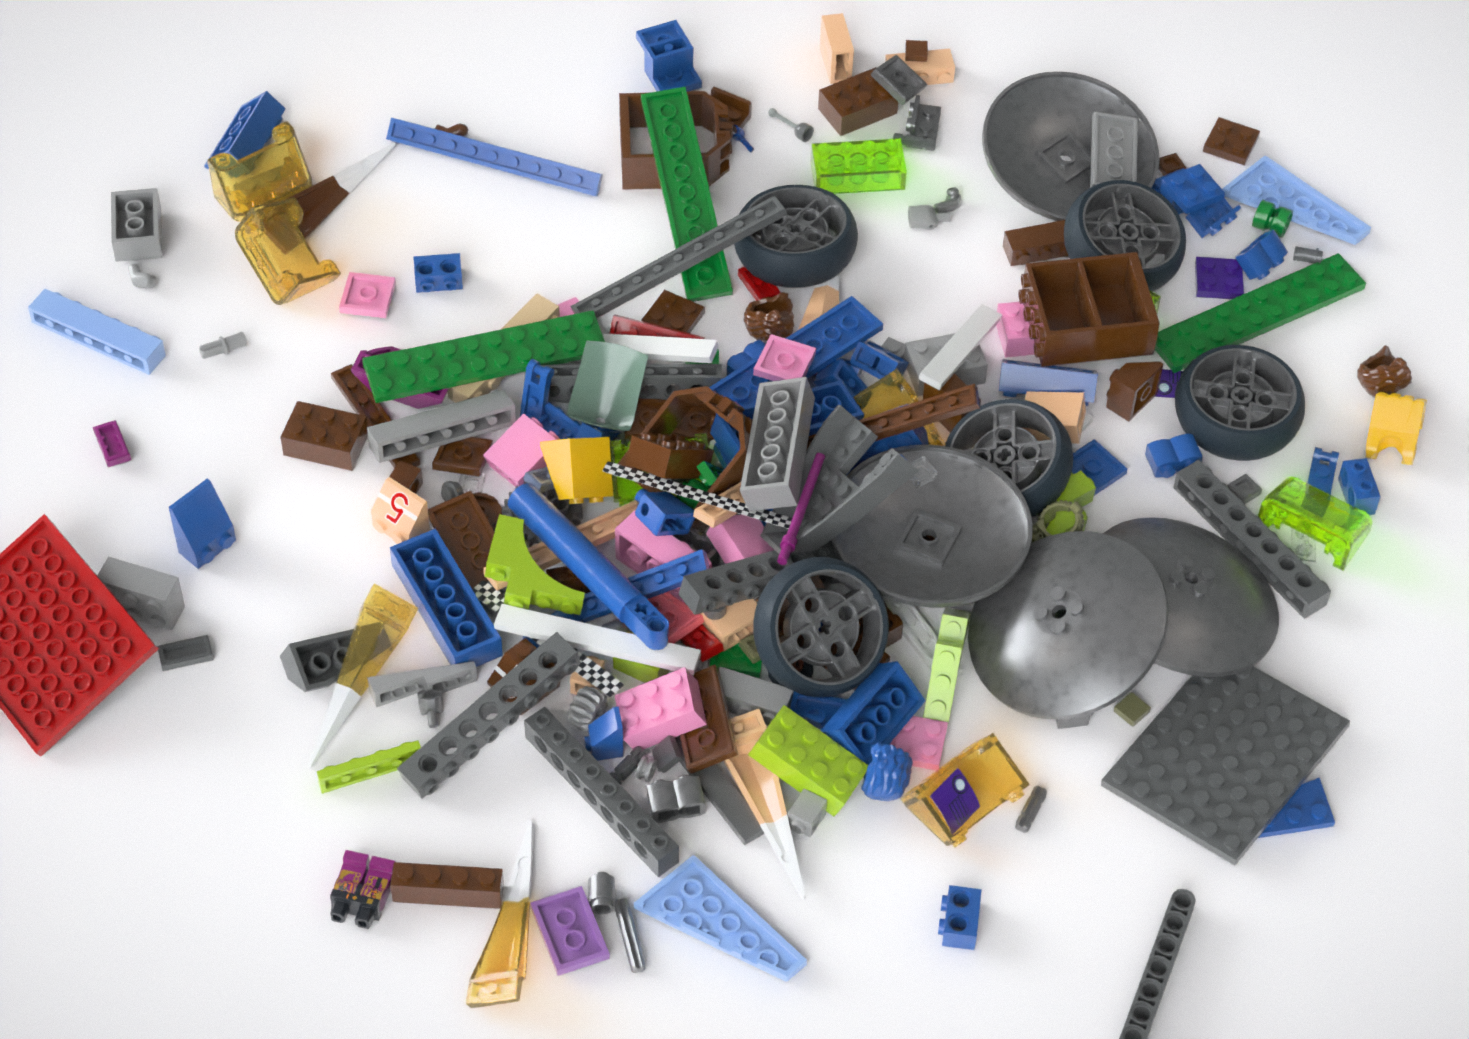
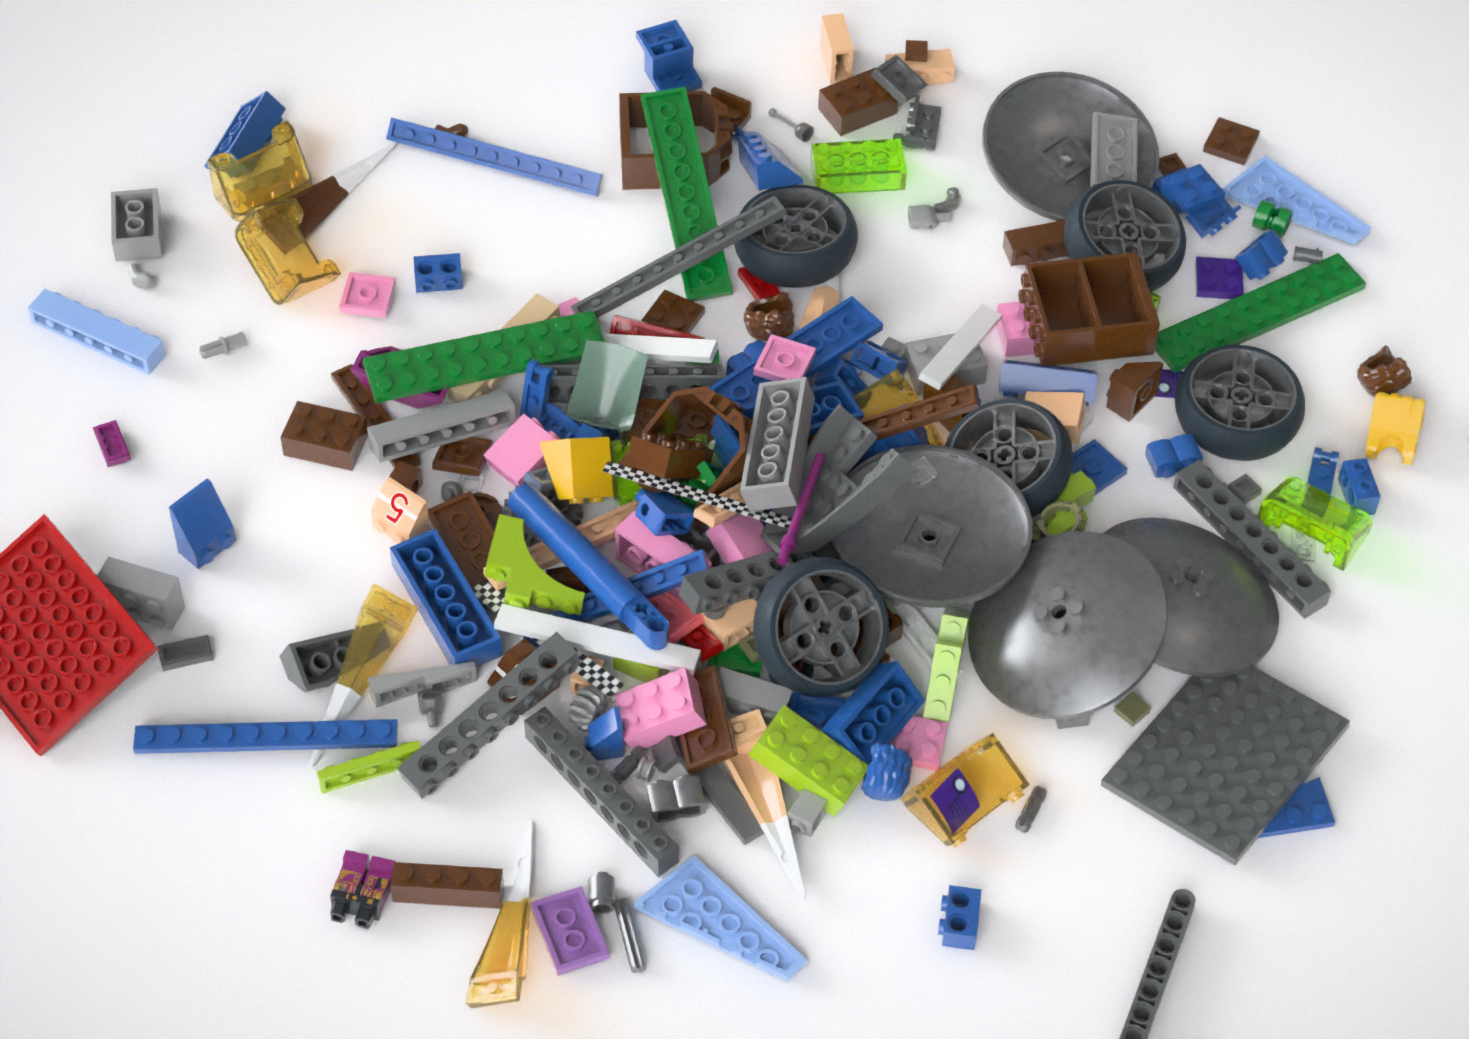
none -> blue plate [133,719,399,754]
none -> blue slope [737,131,803,190]

